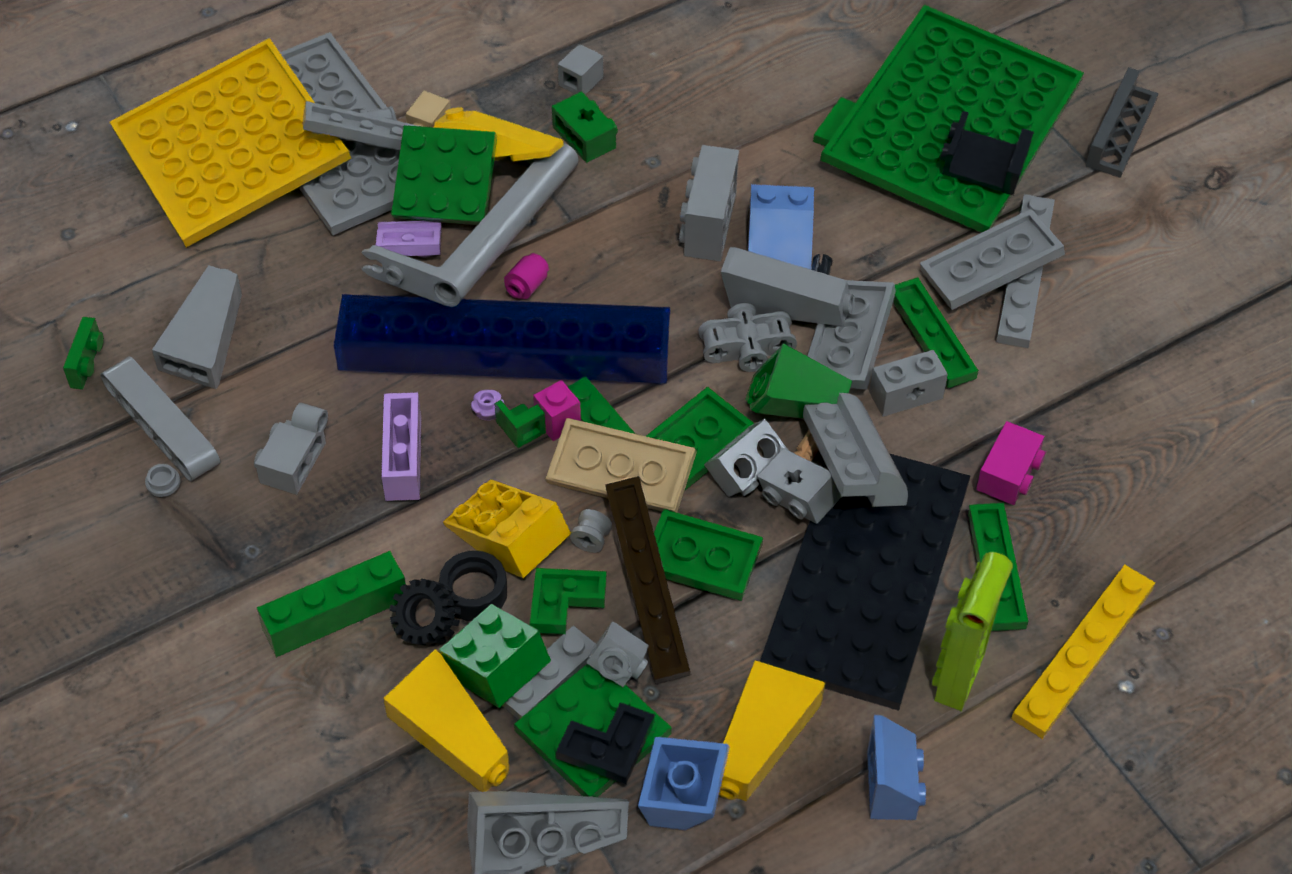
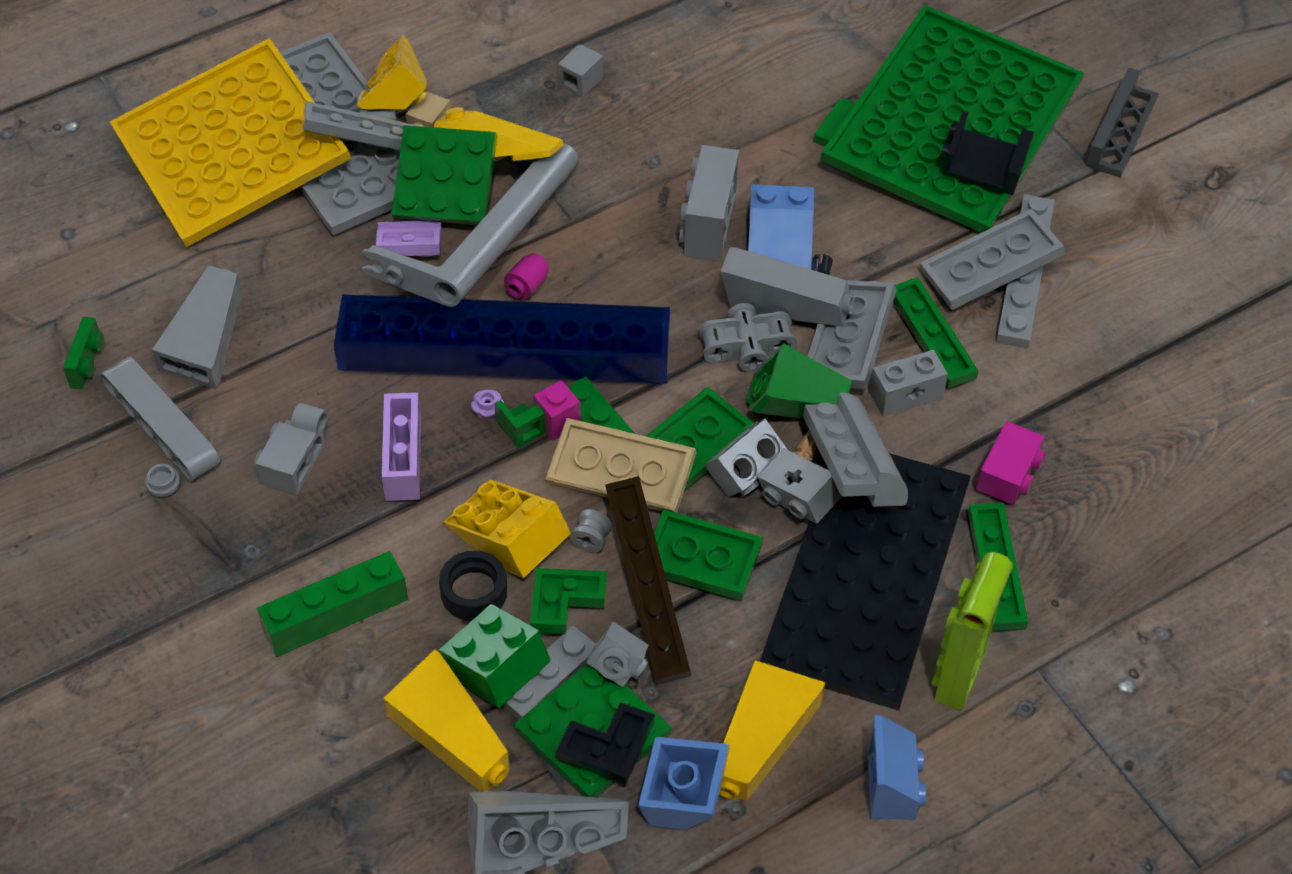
black tyre [390,579,461,646] -> none
green brick [552,91,618,163] -> none
yellow plate [1011,565,1155,739] -> none
none -> yellow wedge [357,34,427,109]

